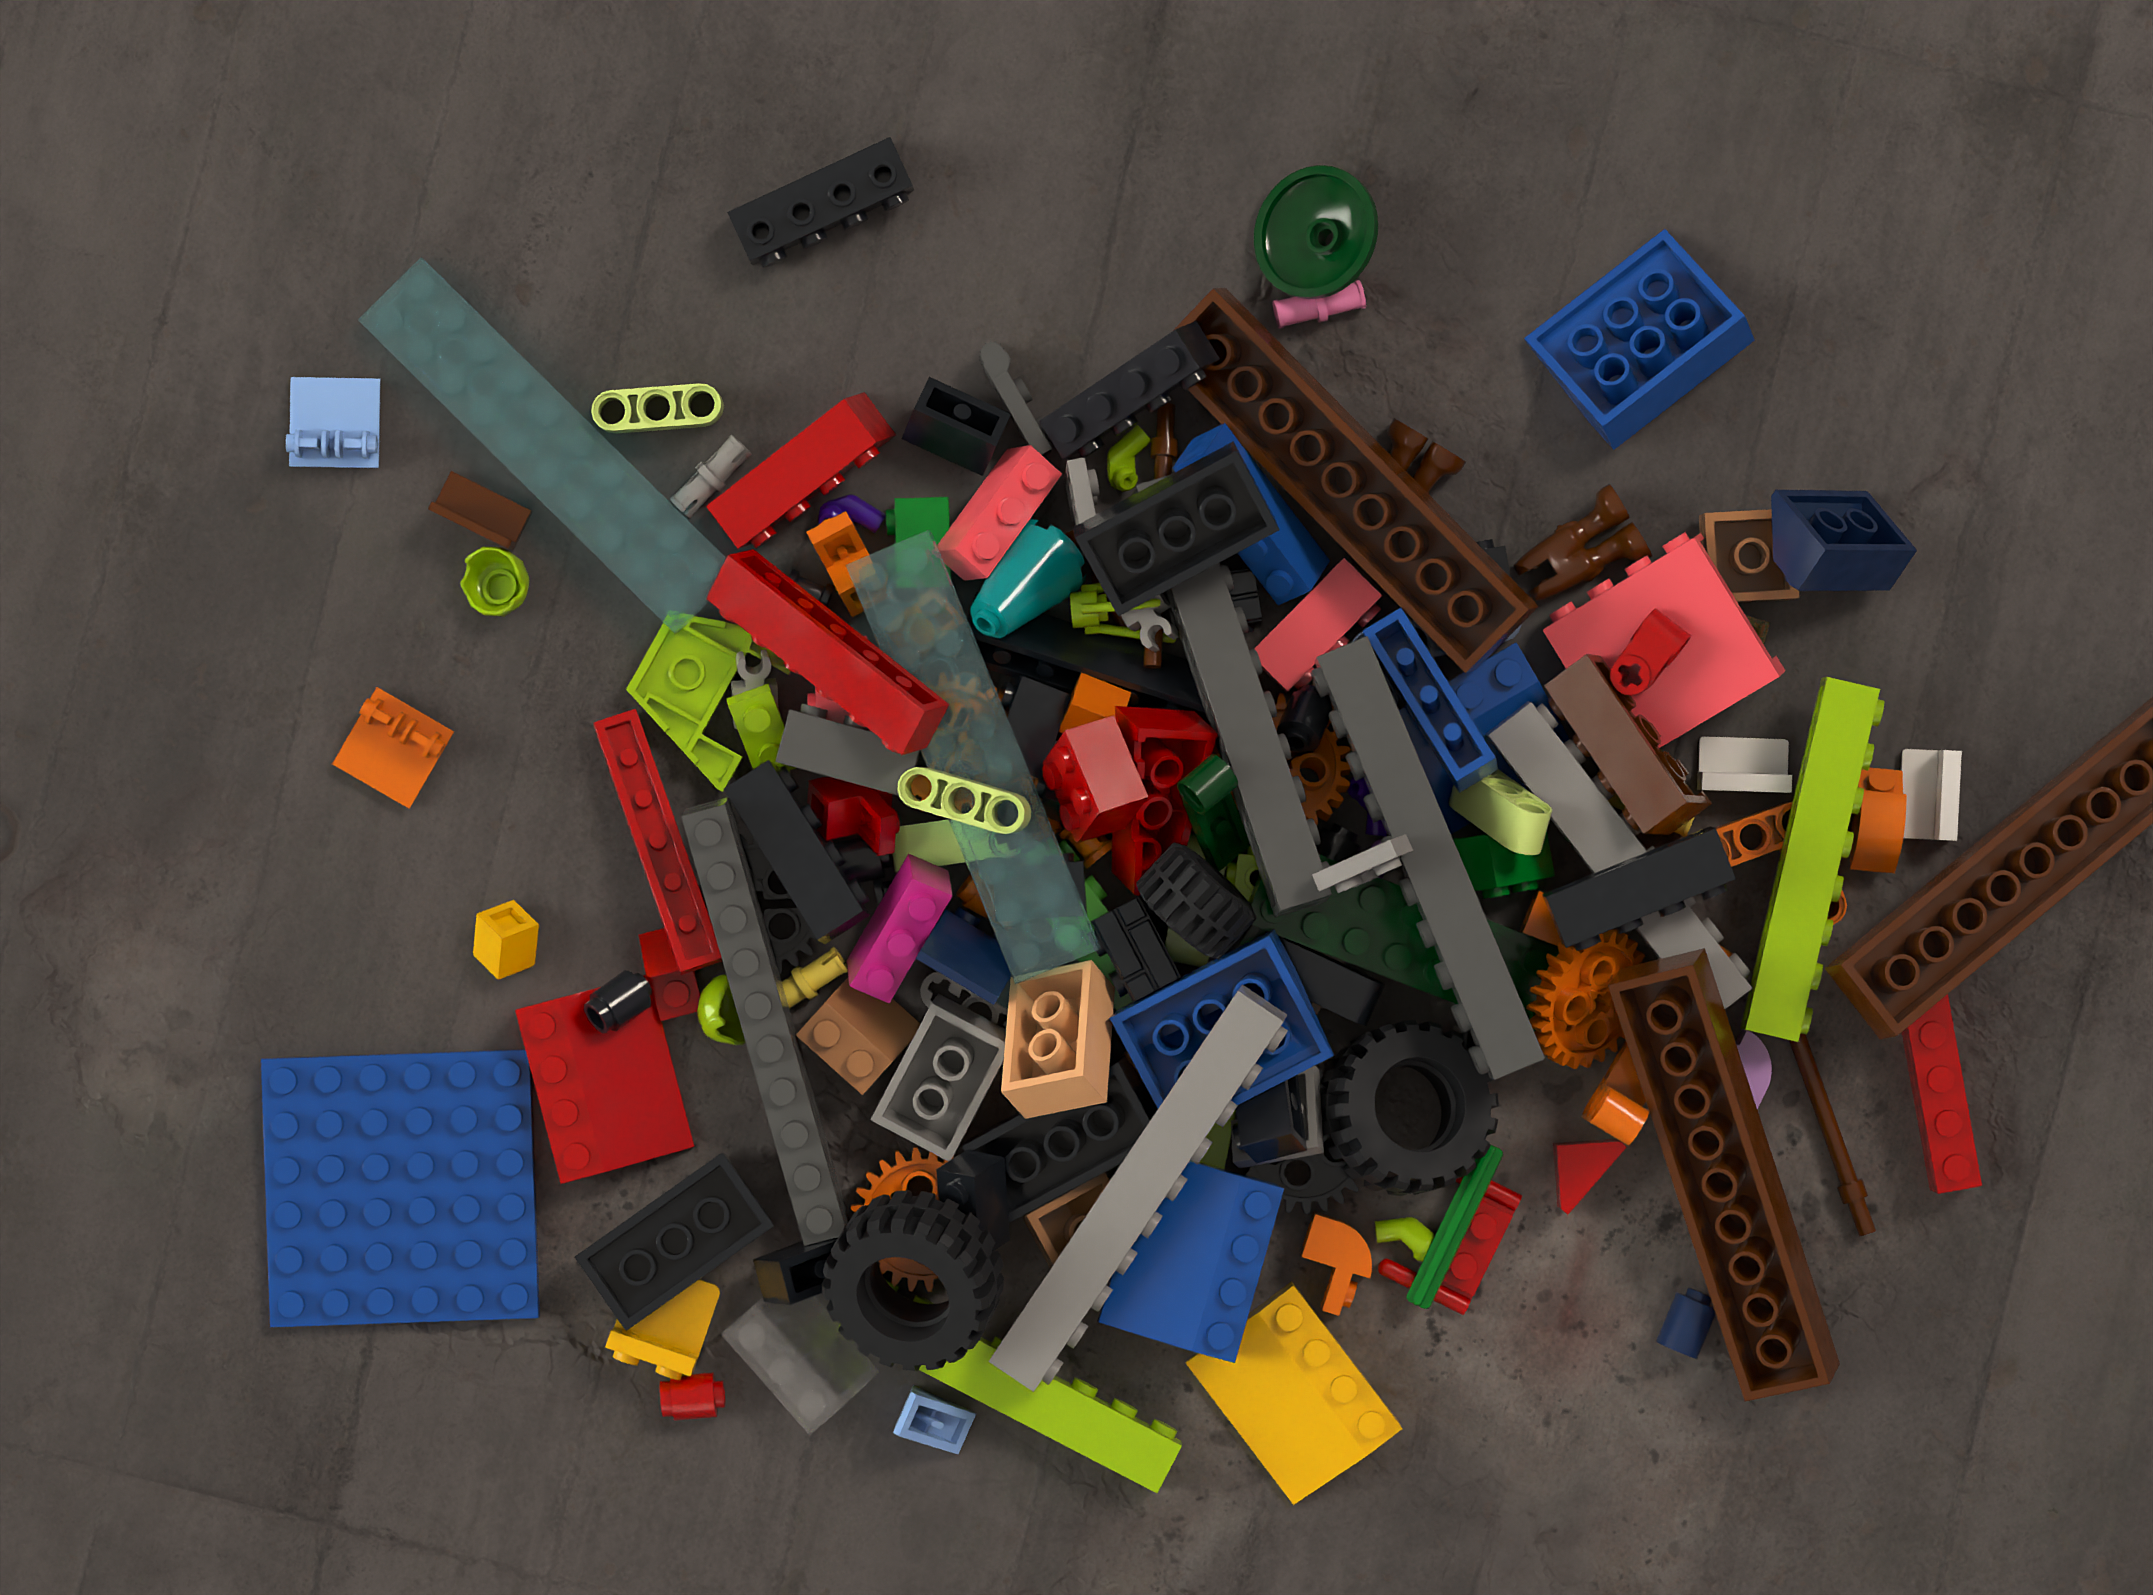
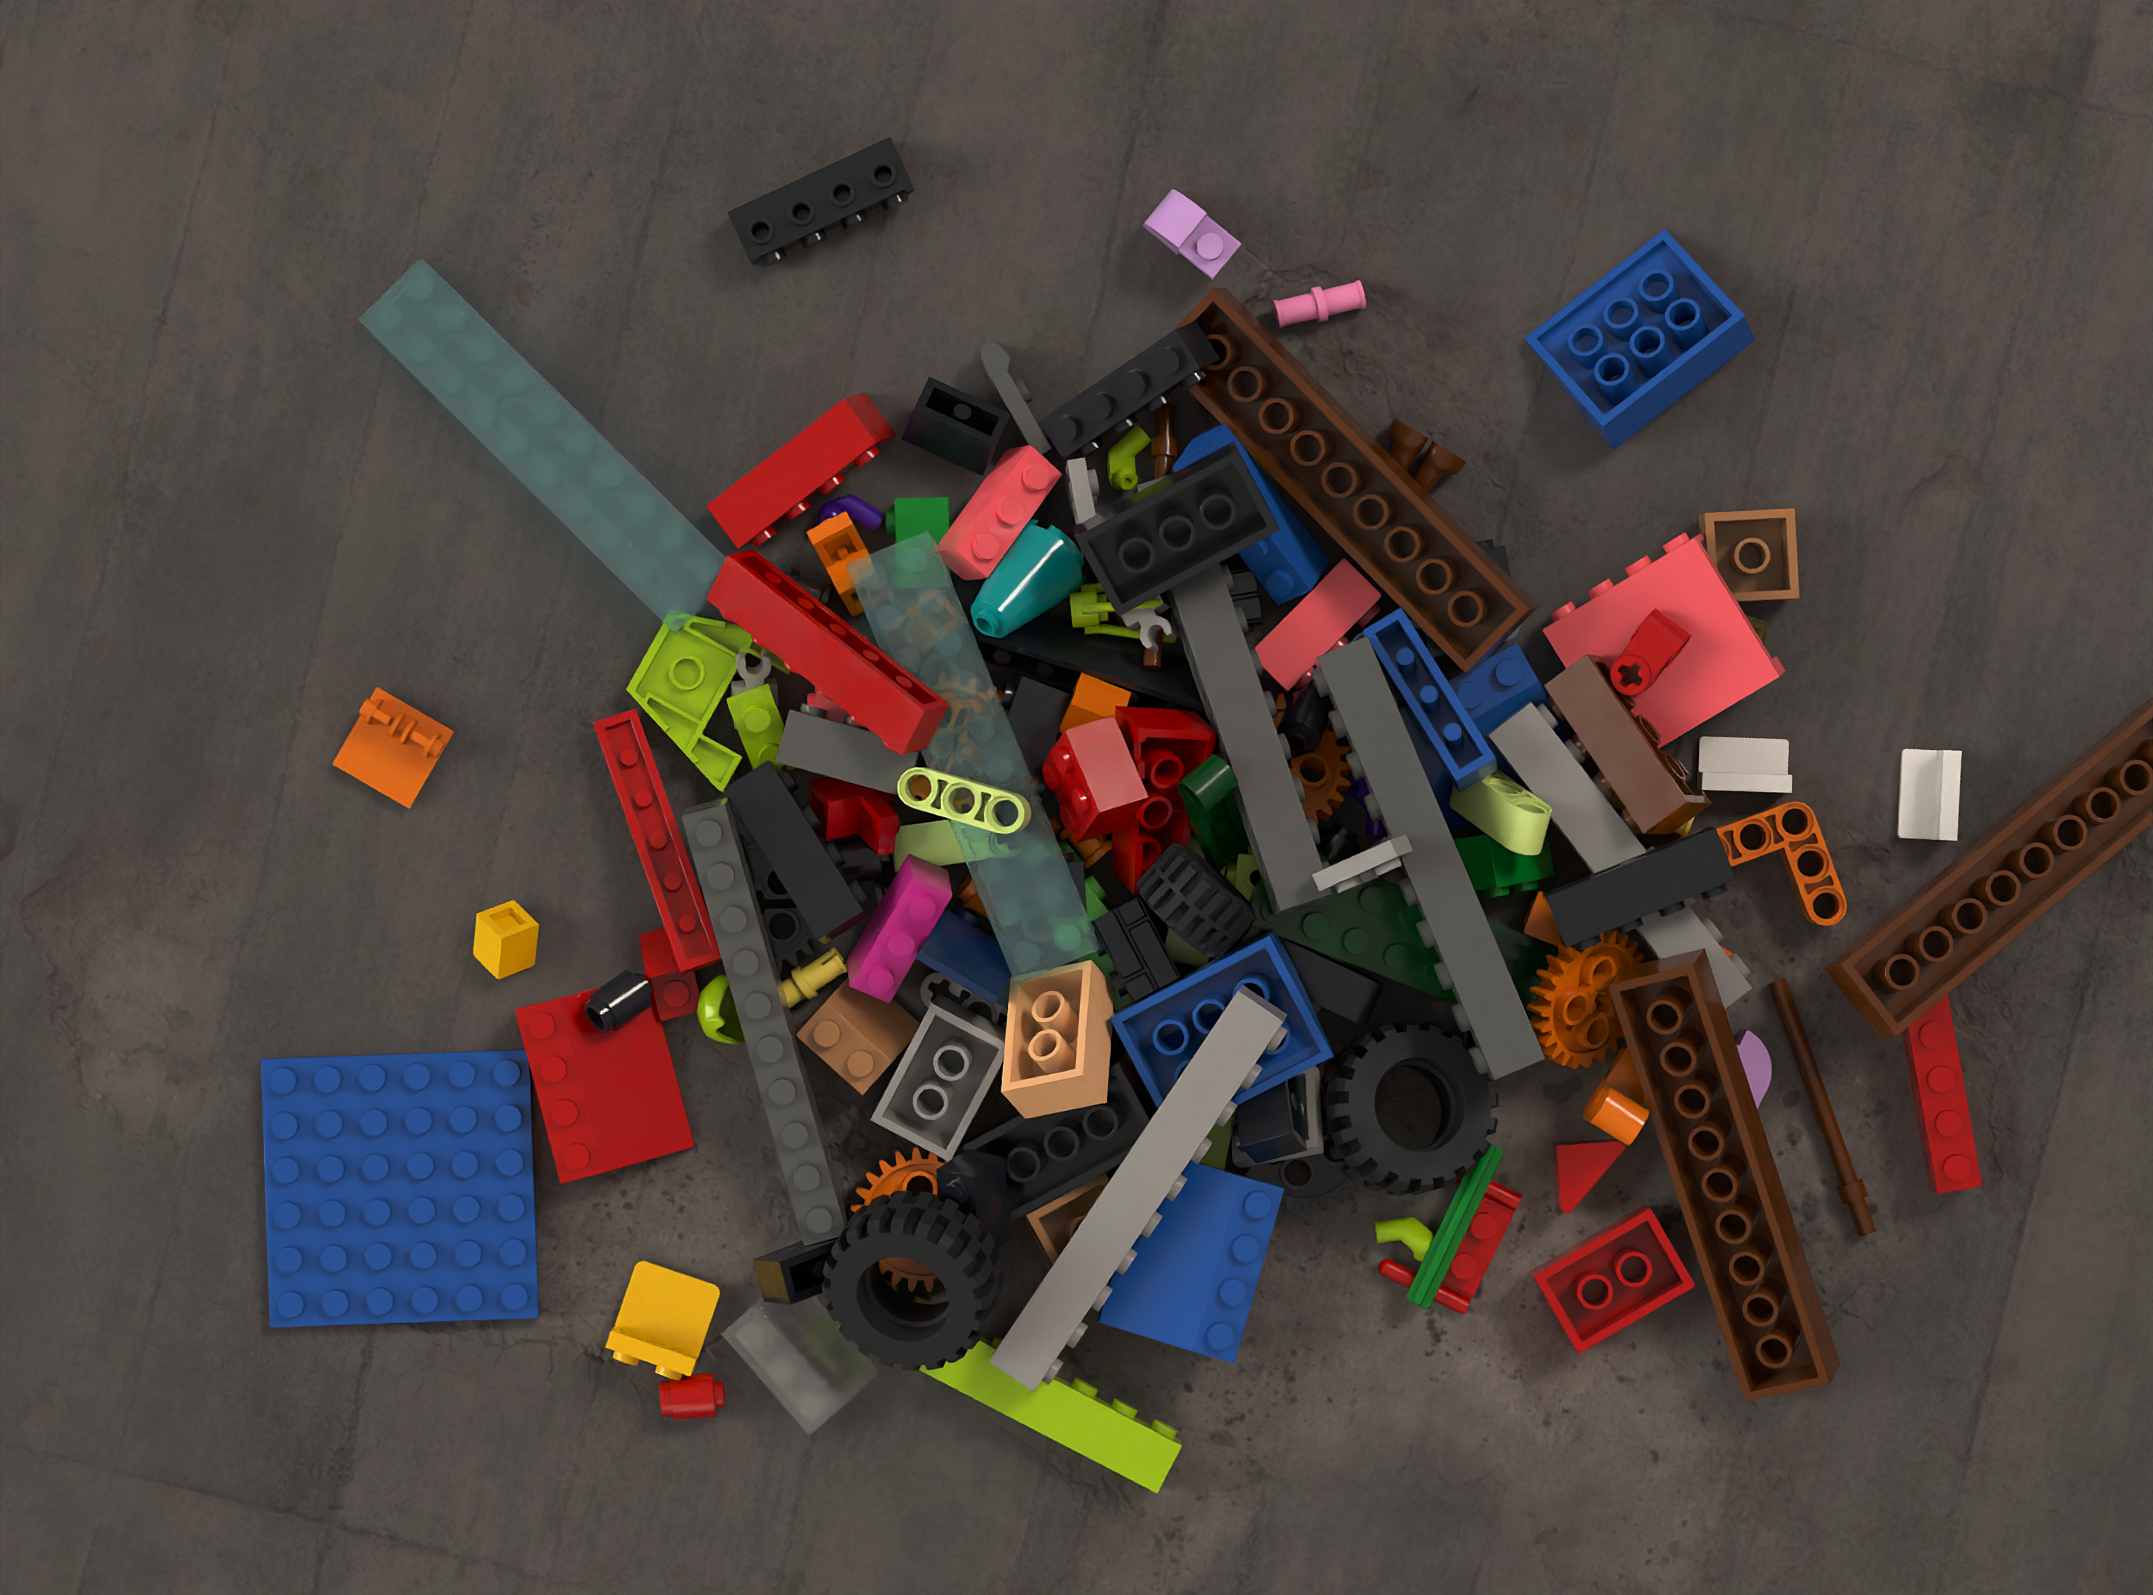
light blue hinge [286,377,381,468] -> none
reddish brown panel [428,471,533,551] -> none
lime hair [460,547,529,617] -> none
black brick [574,1152,775,1331] -> none
yellowish green beam [591,383,724,434] -> none
light grey pin [670,434,752,519] -> none
light blue slope [893,1385,976,1454] -> none
yellow slope [1185,1281,1403,1505] -> none
dark green dish [1254,165,1378,299] -> none
orange brick [1300,1211,1372,1316] -> none
reddish brown piece [1514,484,1653,602] -> none
dark blue brick [1656,1287,1716,1359] -> none
lime brick [1740,677,1884,1042] -> none
dark blue slope [1771,489,1917,591] -> none
orange brick [1850,768,1907,874] -> none
none -> lavender brick [1143,189,1241,280]
none -> red brick [1529,1204,1696,1354]

